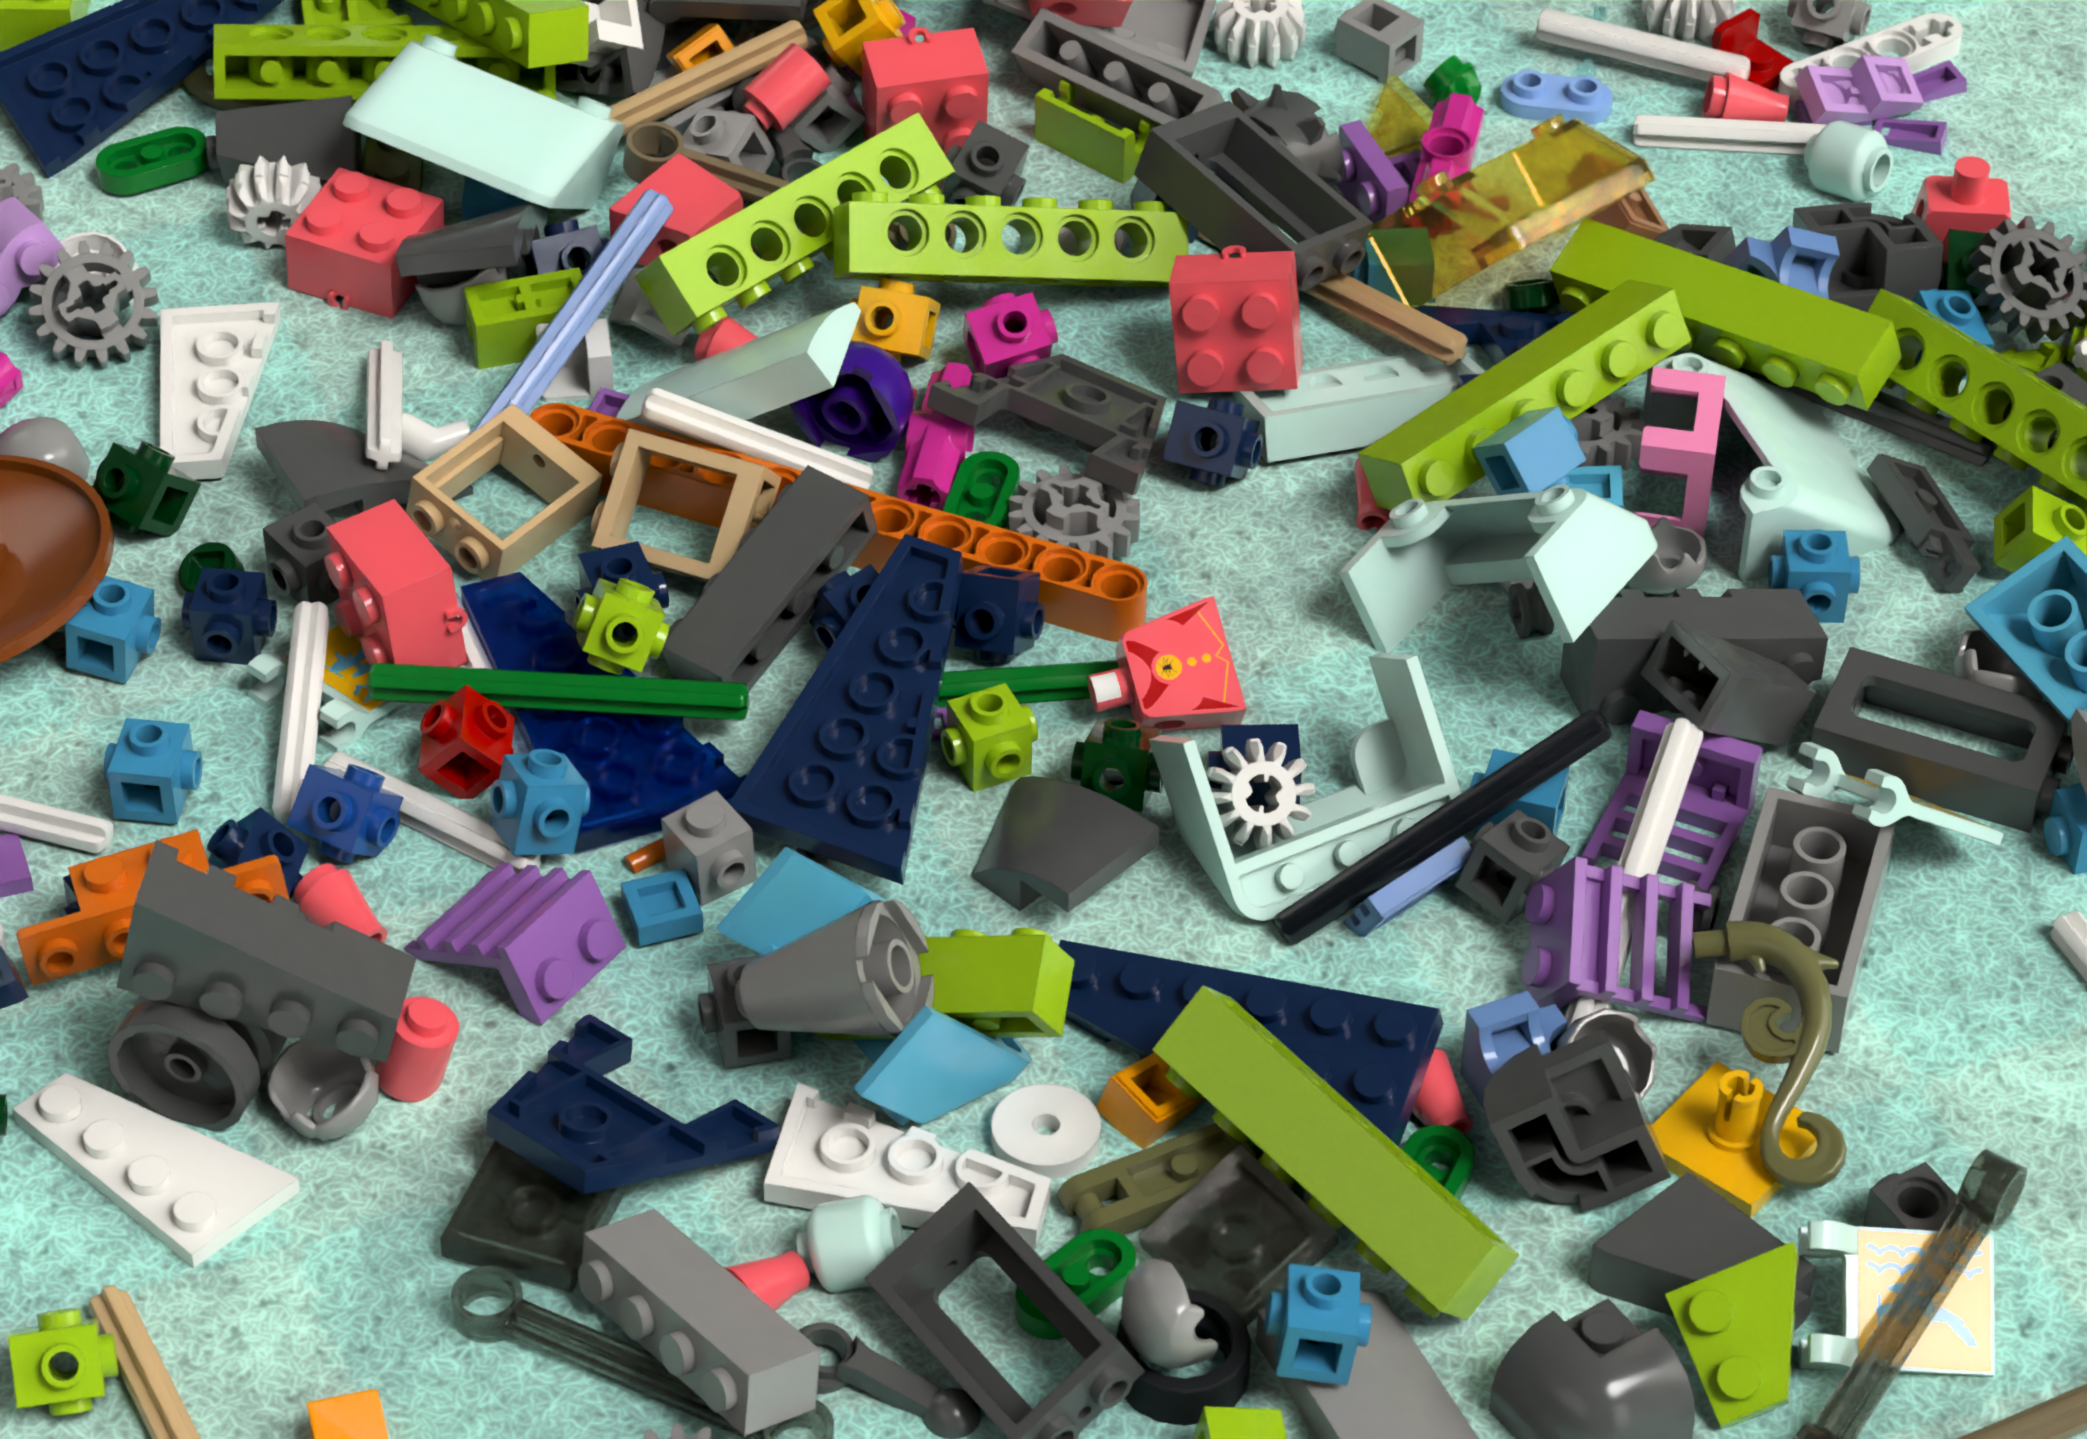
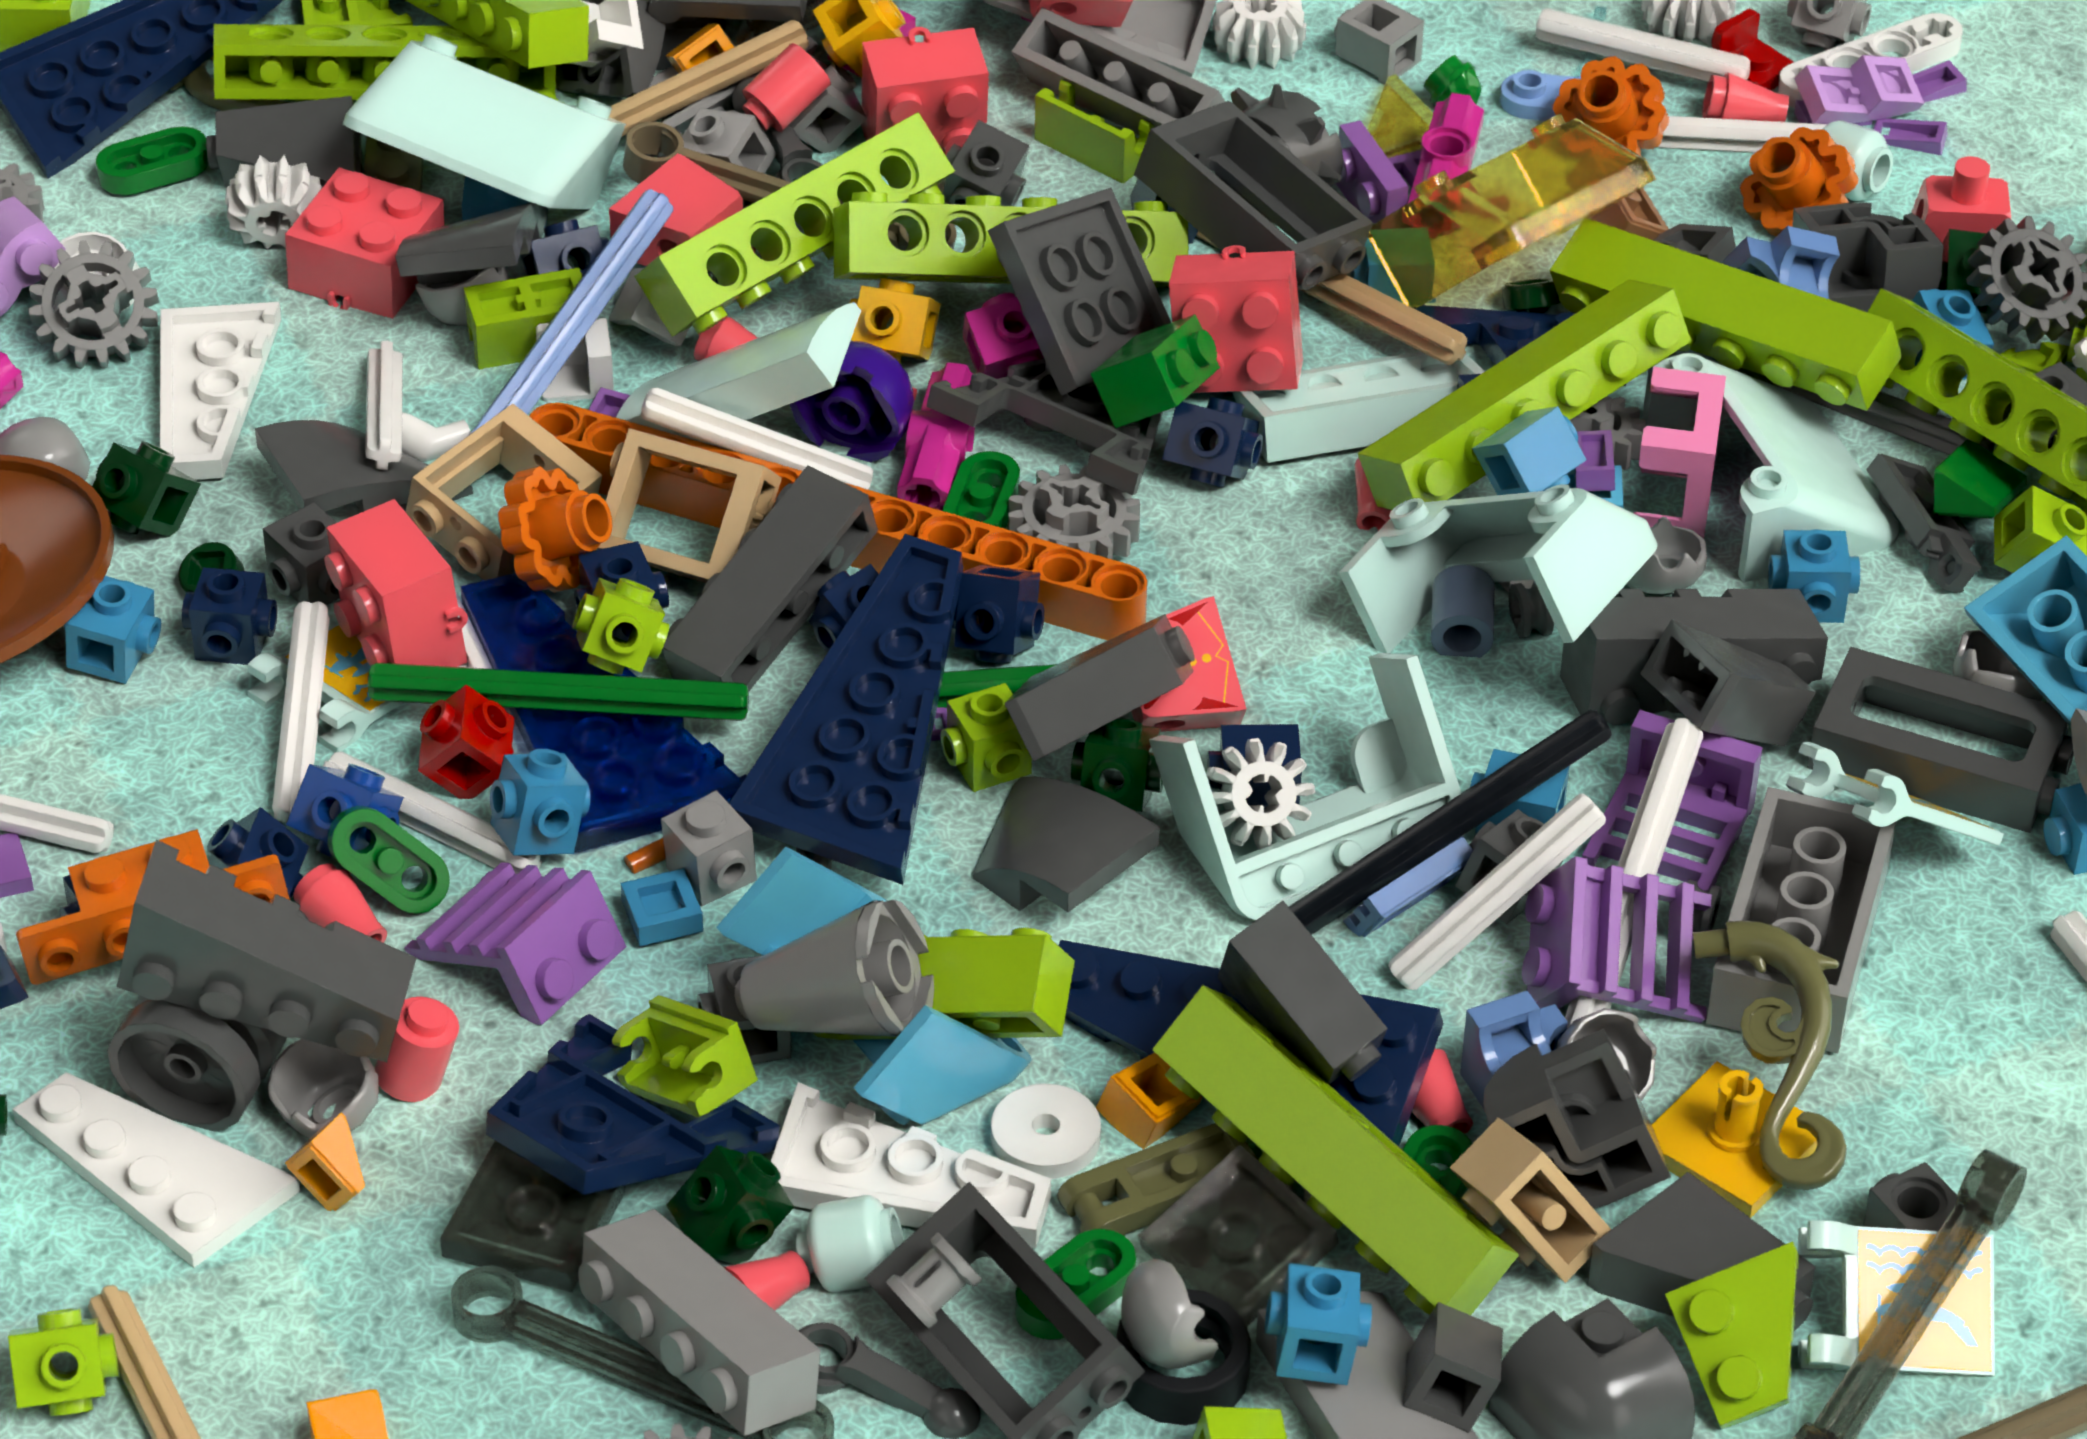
dark azure brick [104,718,203,824] -> none
none -> light orange slope [285,1112,365,1211]
none -> green plate [328,806,450,913]
none -> orange plant [498,466,612,593]
none -> lime hinge [612,995,758,1117]
none -> dark green brick [666,1145,794,1264]
none -> light grey bush [885,1232,982,1329]
none -> dark grey plate [988,188,1171,396]
none -> dark grey slope [1004,614,1195,761]
none -> green piece [1091,314,1220,428]
none -> dark grey slope [1217,901,1388,1085]
none -> white axle [1388,793,1606,990]
none -> dark grey brick [1404,1302,1503,1432]
none -> sand blue brick [1431,565,1495,658]
none -> tan brick [1450,1117,1612,1283]
none -> orange plant [1553,56,1669,167]
none -> medium lavender piece [1575,430,1615,491]
none -> orange plant [1740,127,1858,236]
none -> green slope [1934,440,2027,519]

